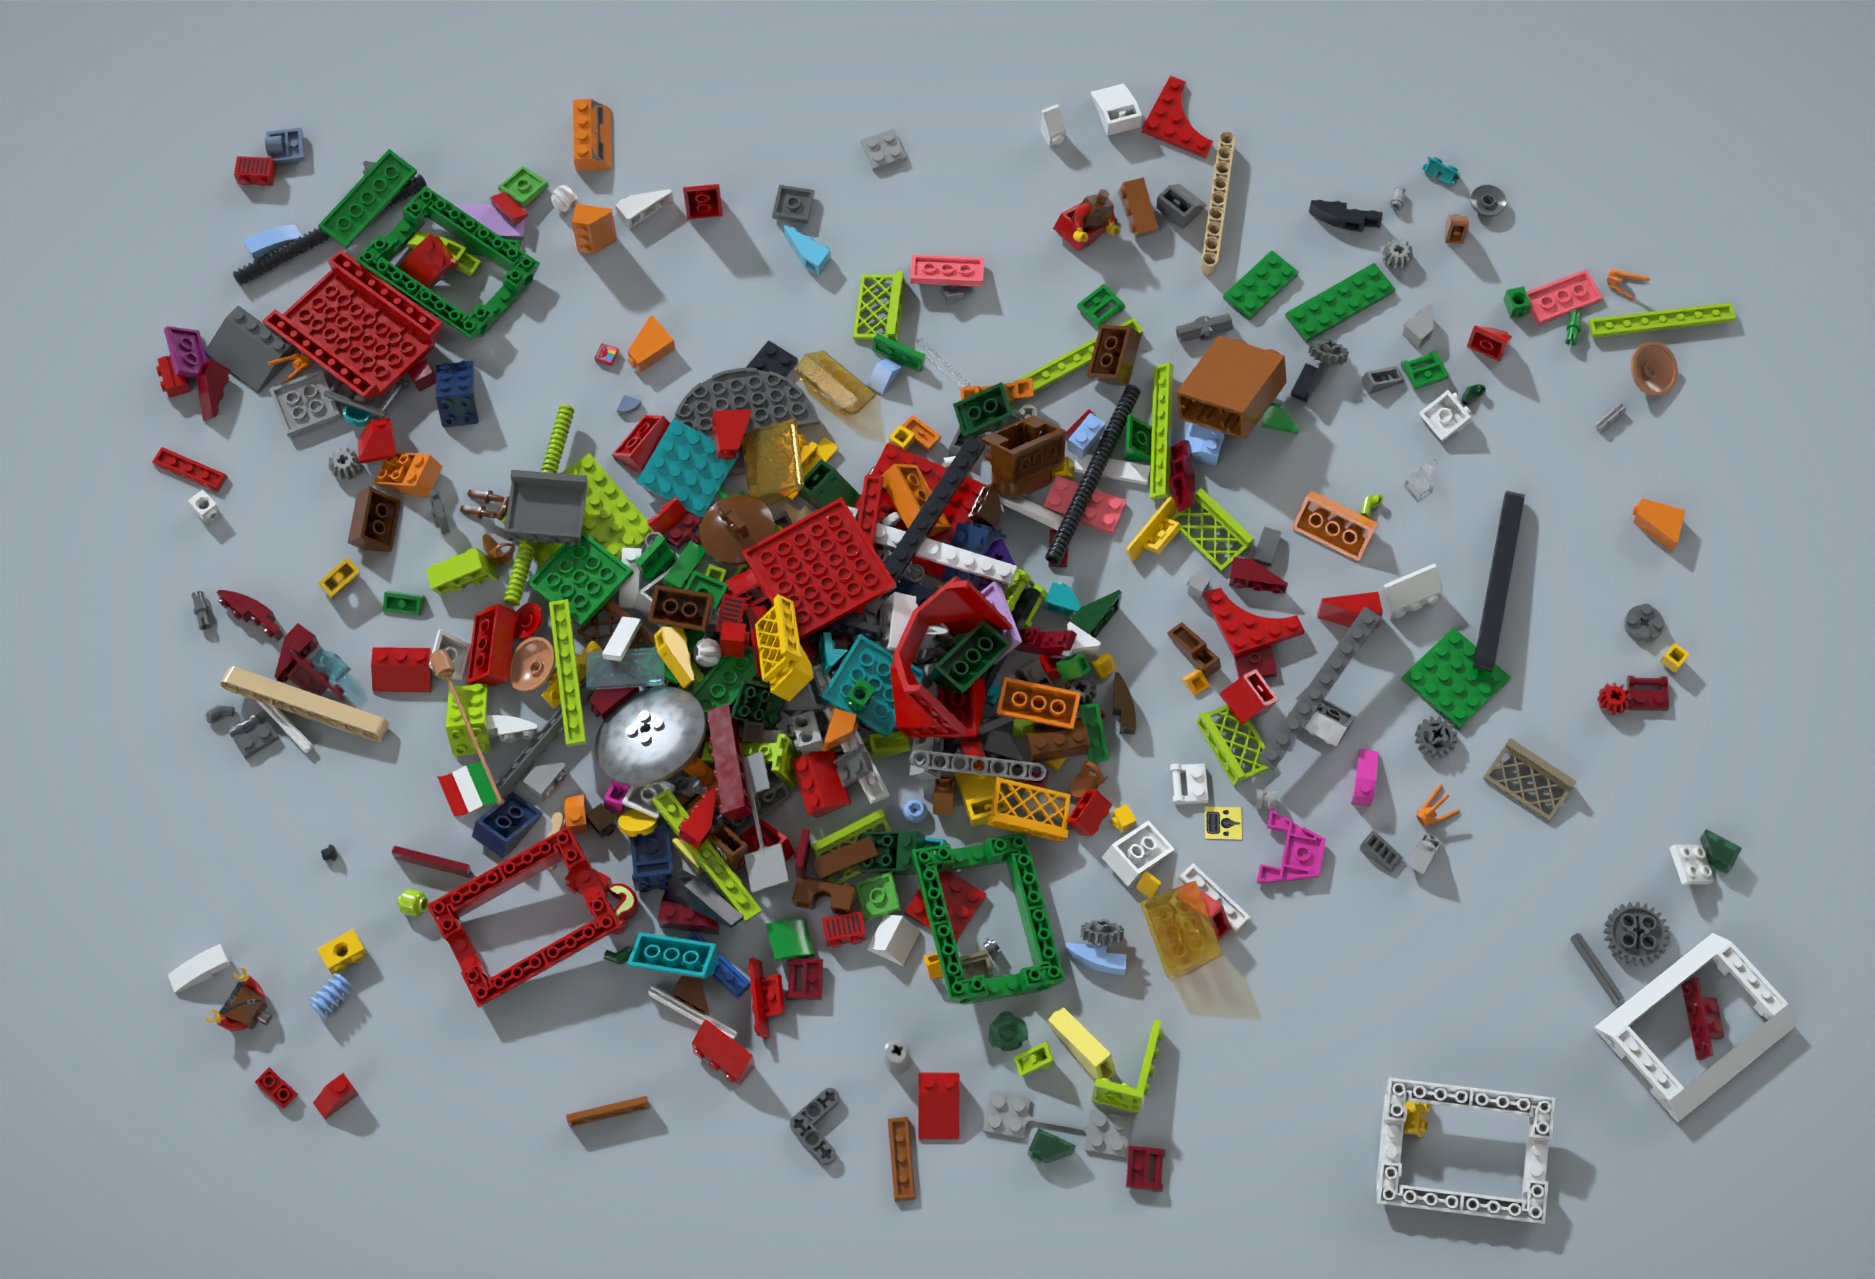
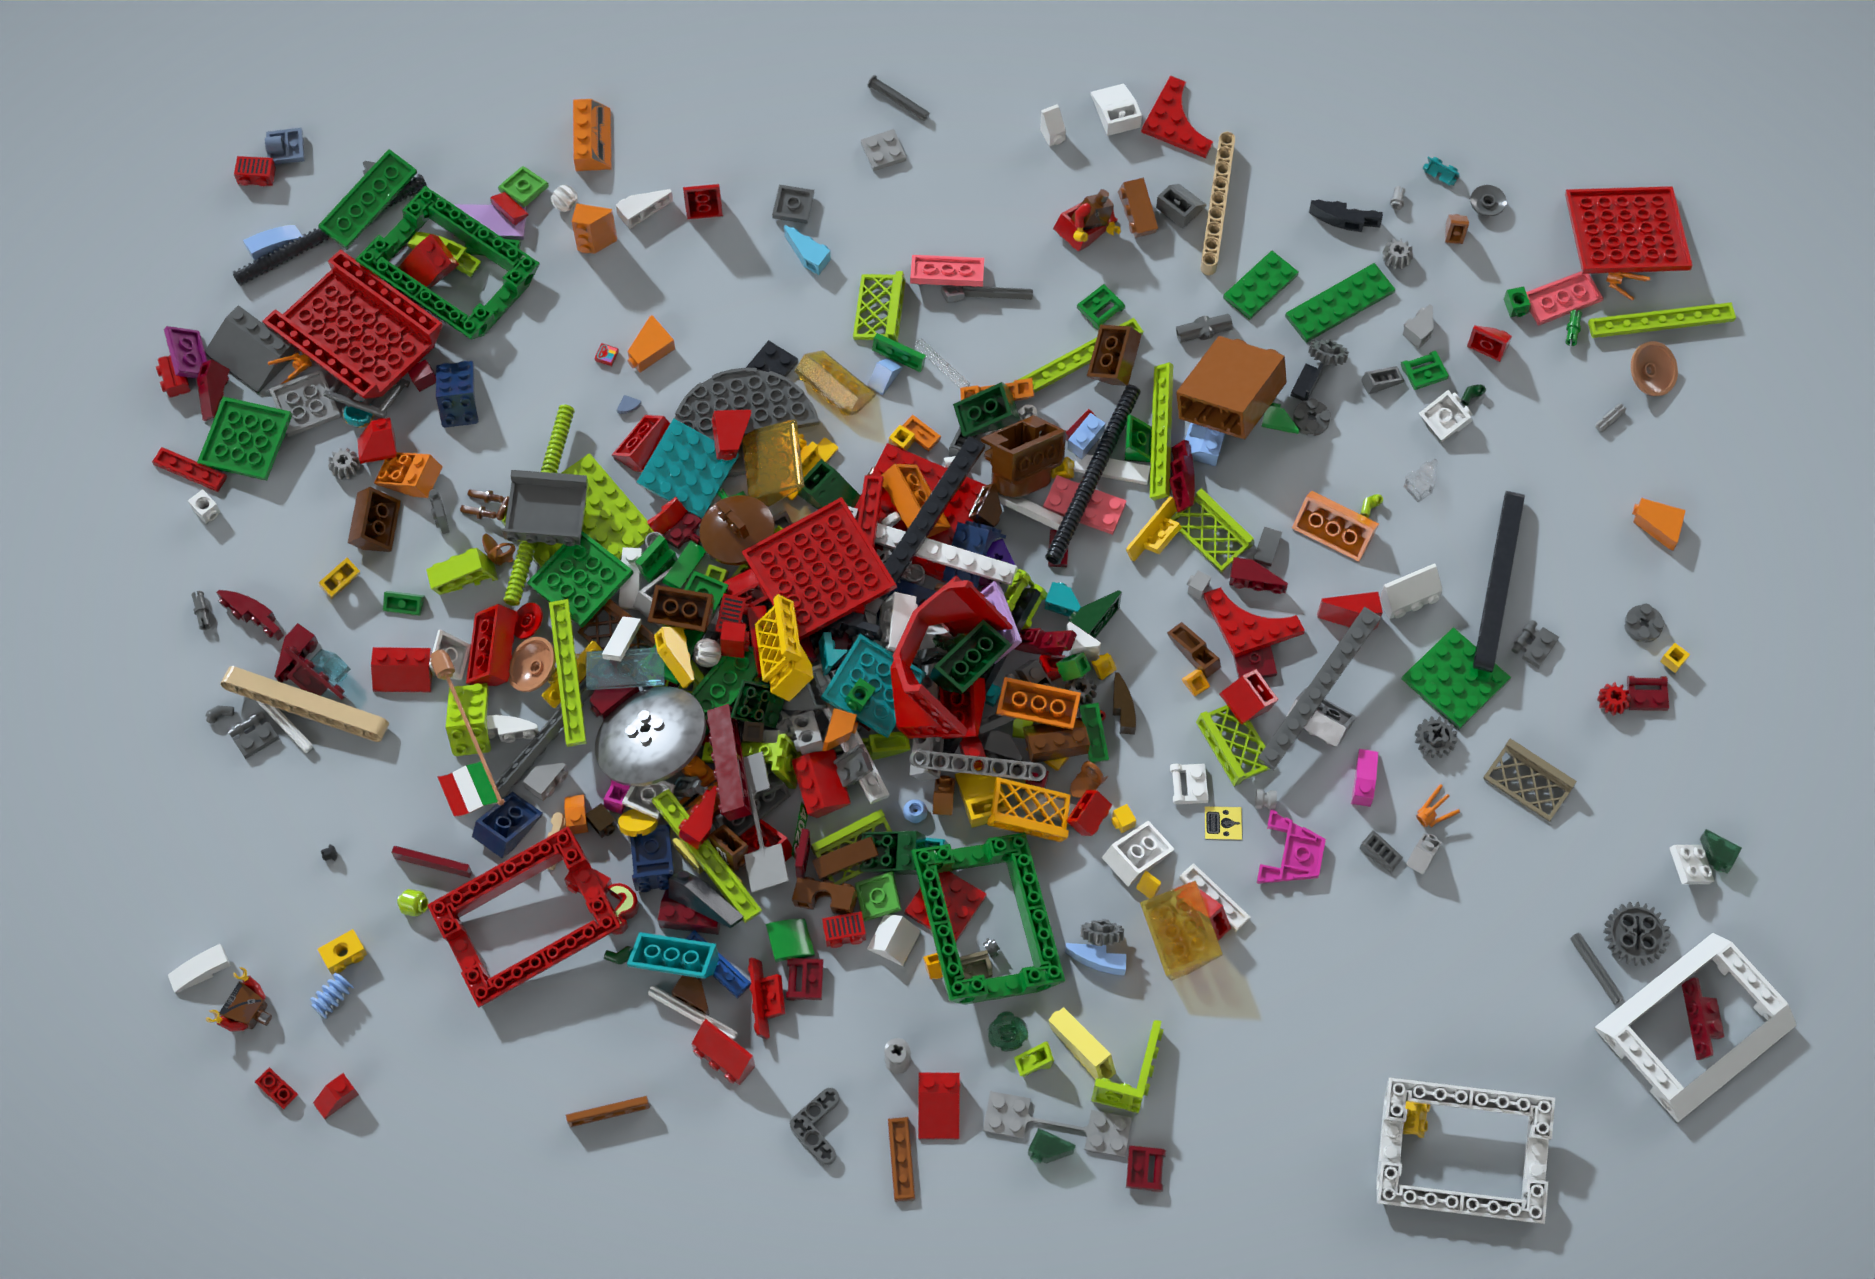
none -> green plate [197,396,293,481]
none -> green sticker [791,801,808,857]
none -> dark grey axle [867,75,930,121]
none -> dark grey axle [962,286,1033,300]
none -> dark grey plate [1293,398,1331,436]
none -> dark grey plate [1511,620,1559,669]
none -> red plate [1565,186,1693,274]

